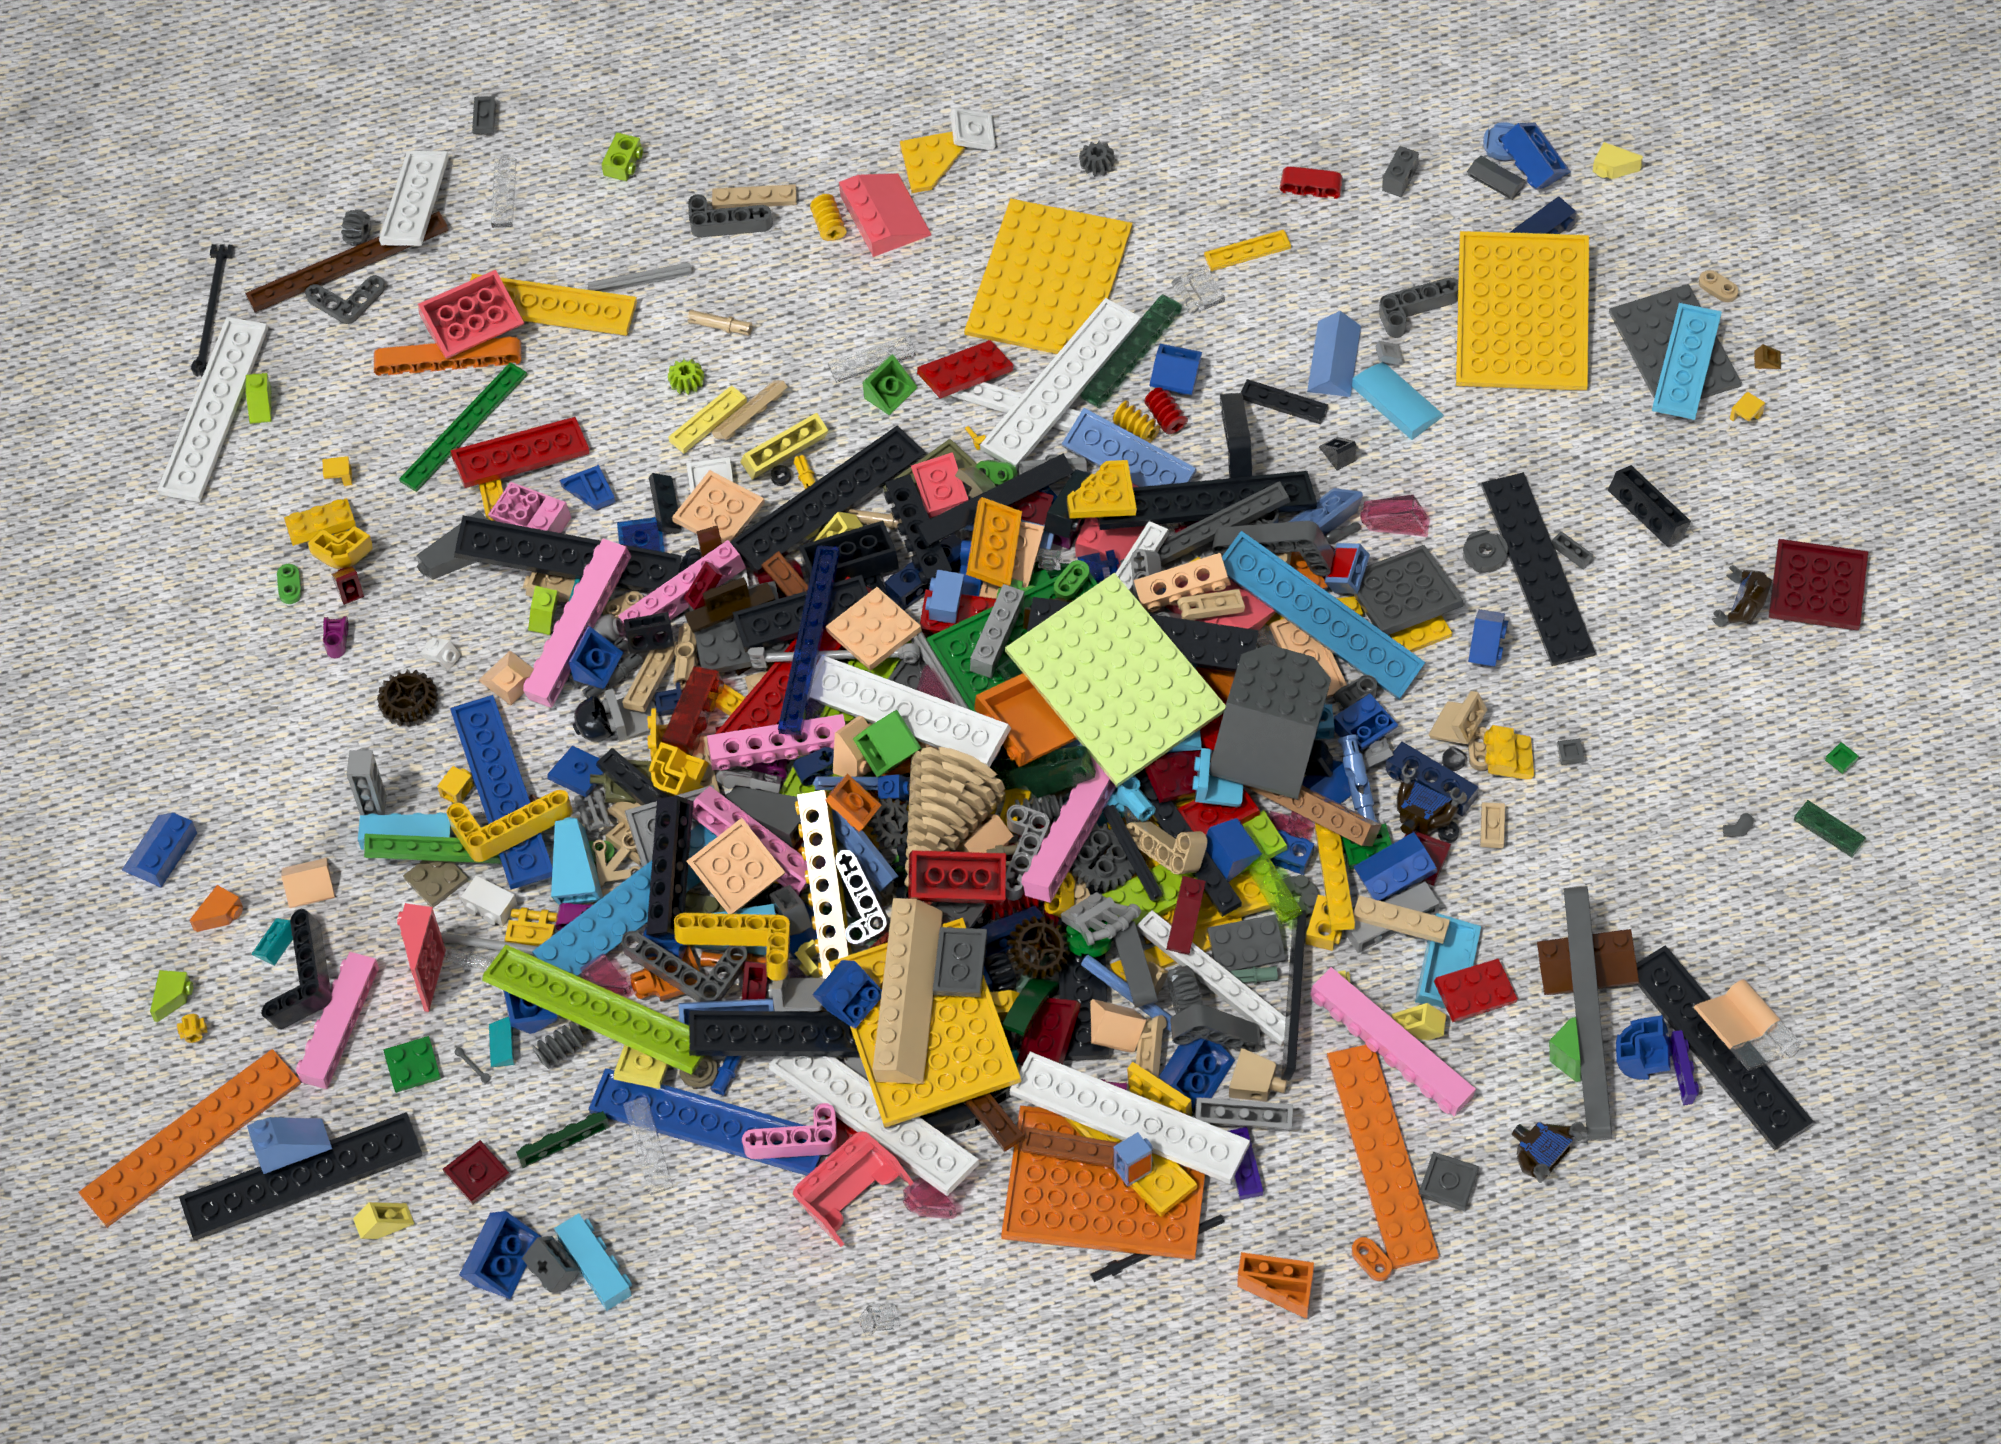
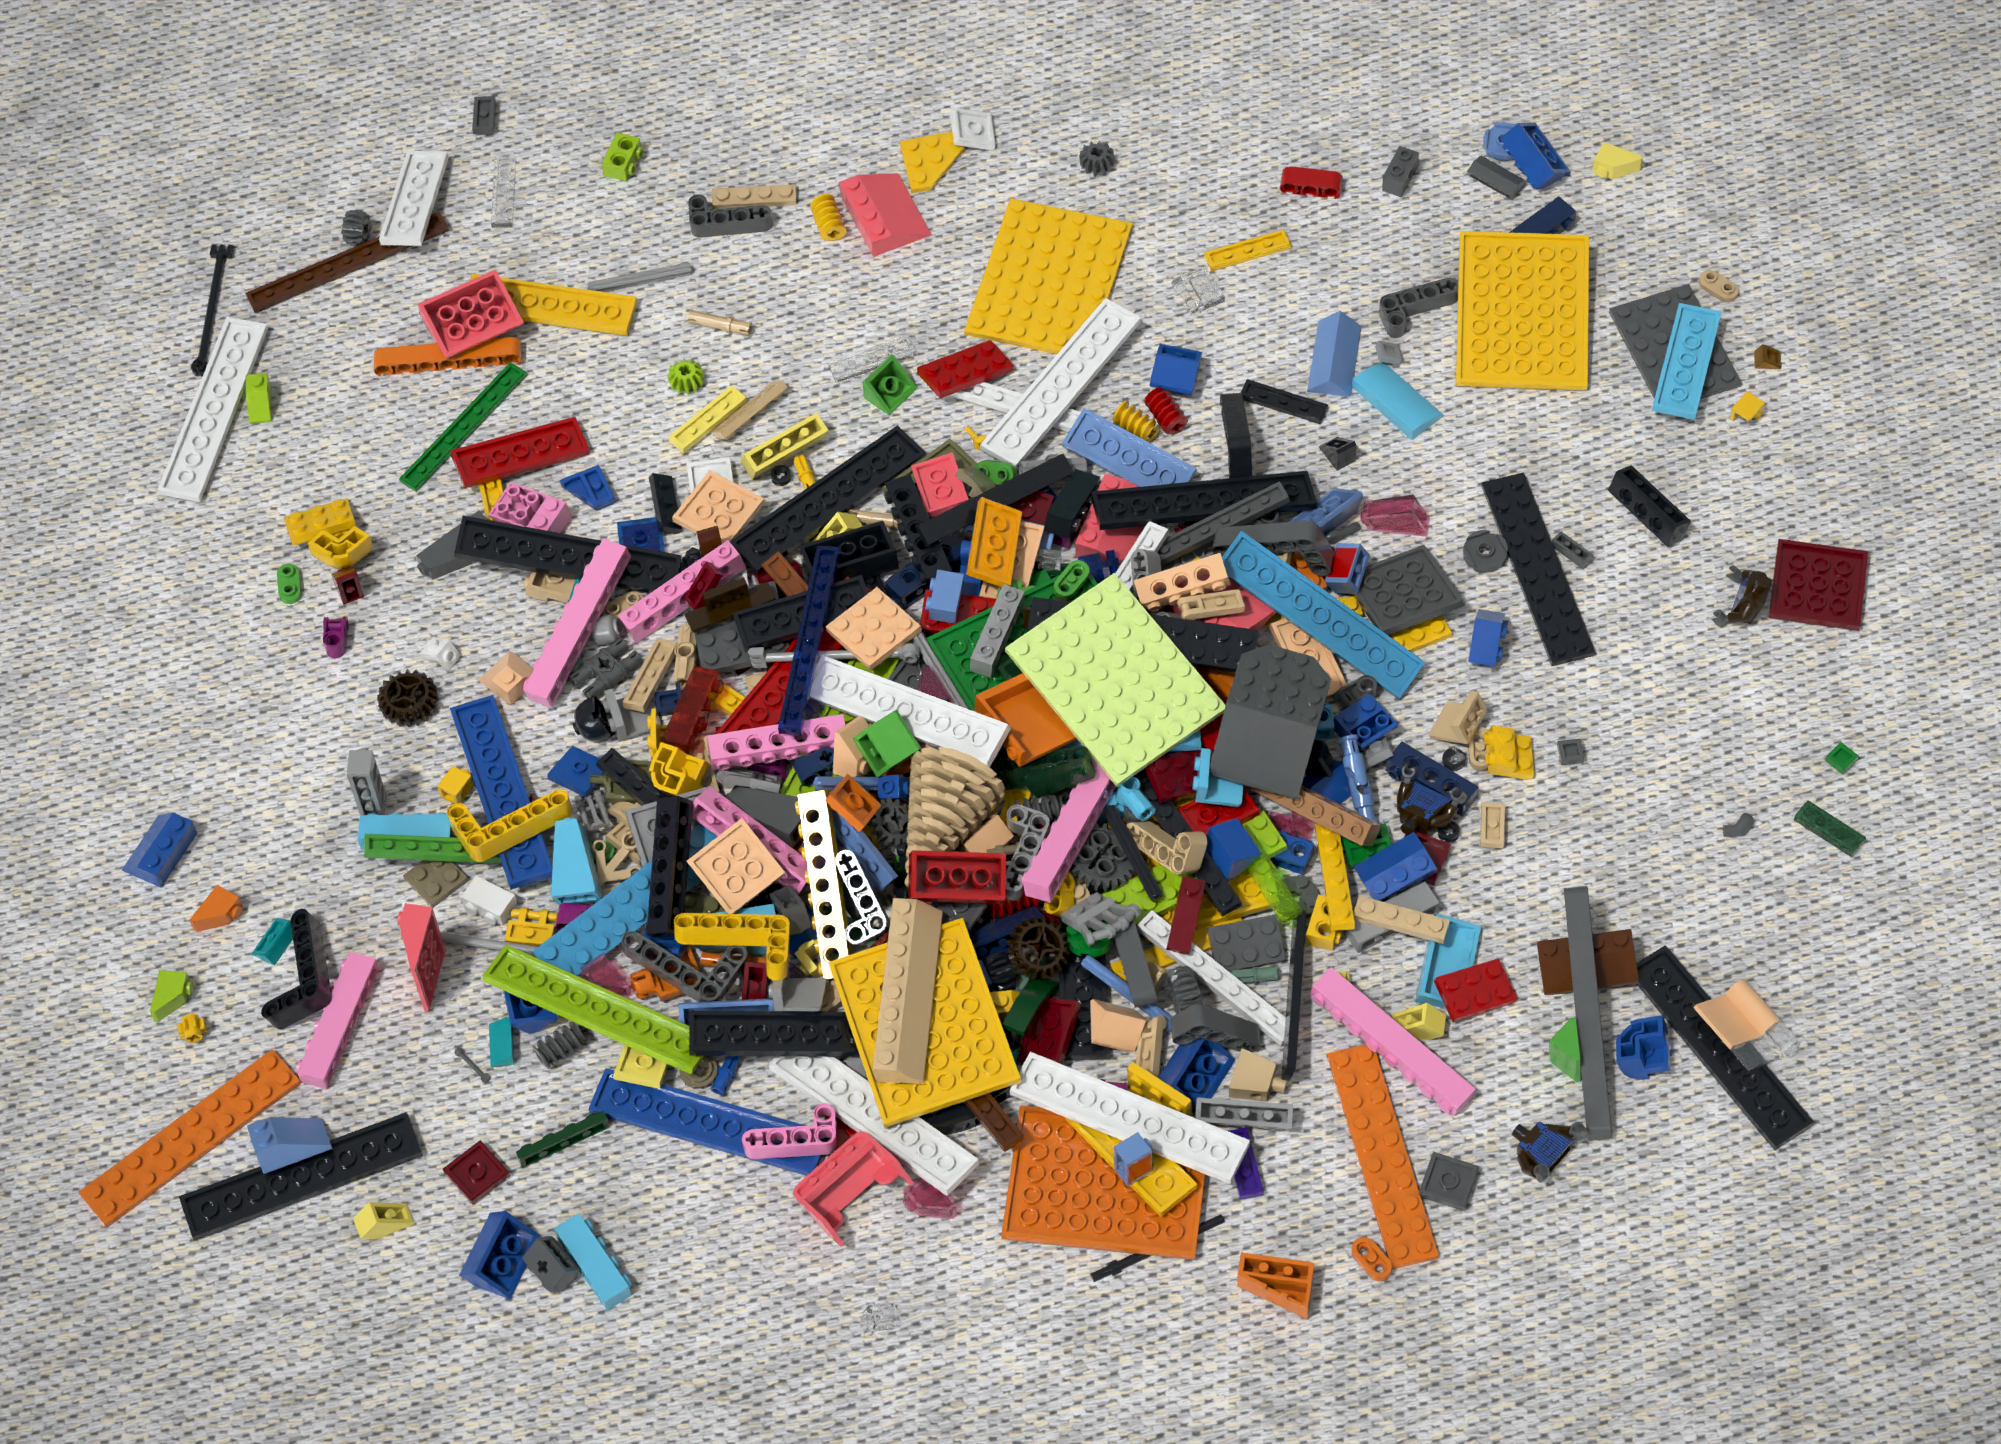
light nougat slope [281,858,335,908] -> none
dark grey beam [305,275,385,324] -> none
yellow panel [322,456,352,486] -> none
green plate [383,1036,441,1093] -> none
clear axle [446,948,494,970] -> none
lime slope [528,586,560,635] -> none
blue slope [569,626,623,689] -> none
clear plate [623,1096,674,1195] -> none
black brick [624,612,674,654] -> none
blue slope [812,960,882,1028] -> none
dark grey plate [933,927,988,997] -> none
dark orange tile [1021,1127,1119,1168] -> none
yellow plate [1067,460,1137,518] -> none
clear green beam [1080,294,1182,409] -> none
dark purple plate [1670,1030,1699,1105] -> none

